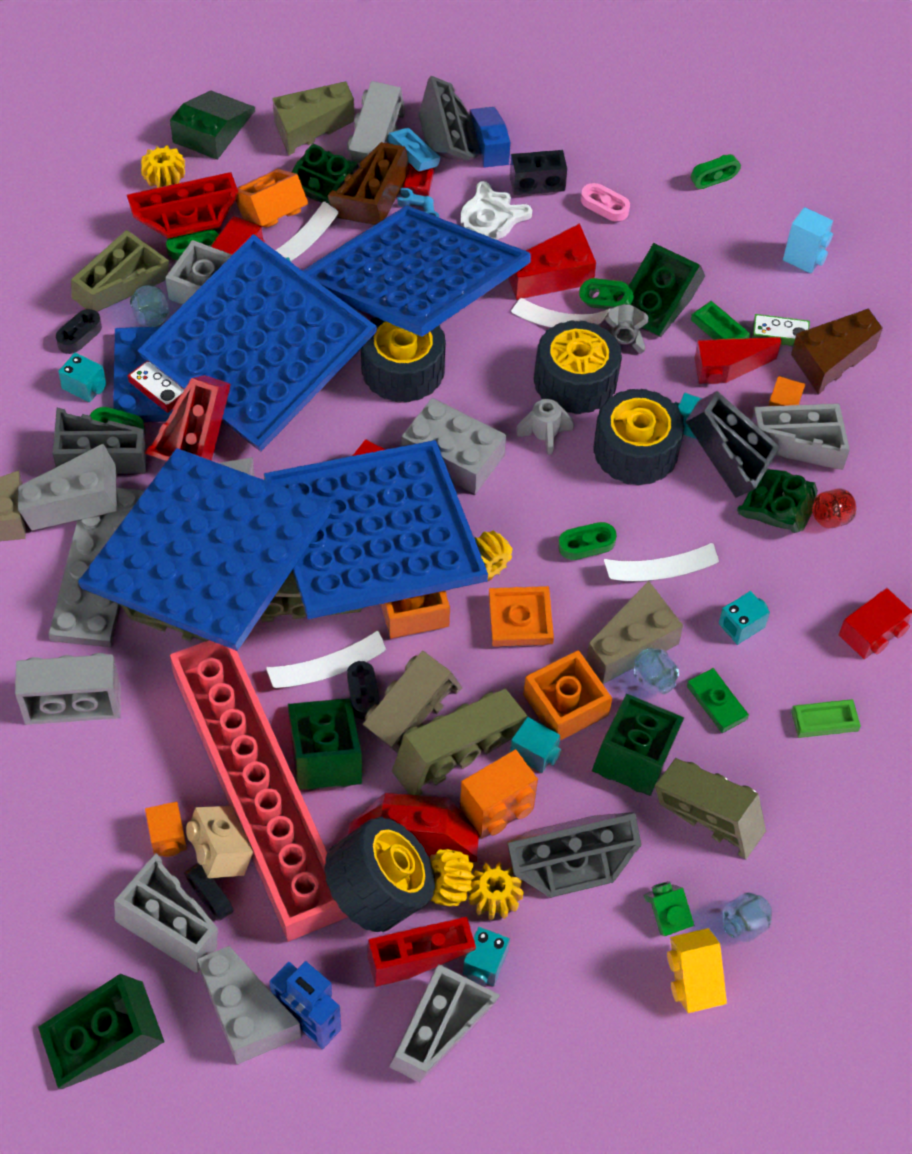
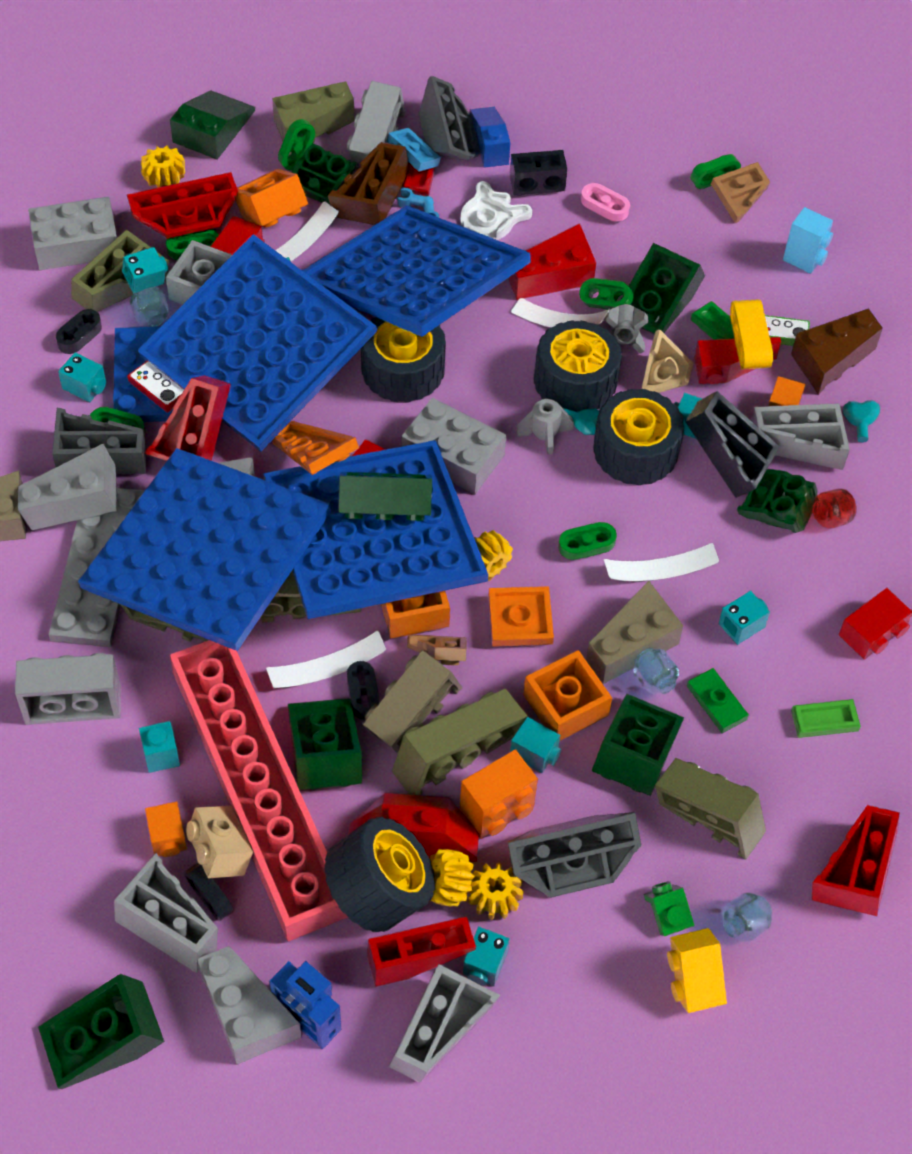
none -> light grey brick [28,197,117,271]
none -> teal brick [122,247,168,294]
none -> teal brick [139,721,180,773]
none -> orange wing [272,421,359,475]
none -> green plate [278,119,316,171]
none -> dark green slope [339,472,432,521]
none -> medium nougat wing [407,634,467,666]
none -> teal rock [563,408,599,435]
none -> tan slope [642,330,694,393]
none -> medium nougat wing [711,162,770,223]
none -> yellow beam [730,299,773,370]
none -> red wedge [812,805,900,916]
none -> teal rock [843,400,880,443]

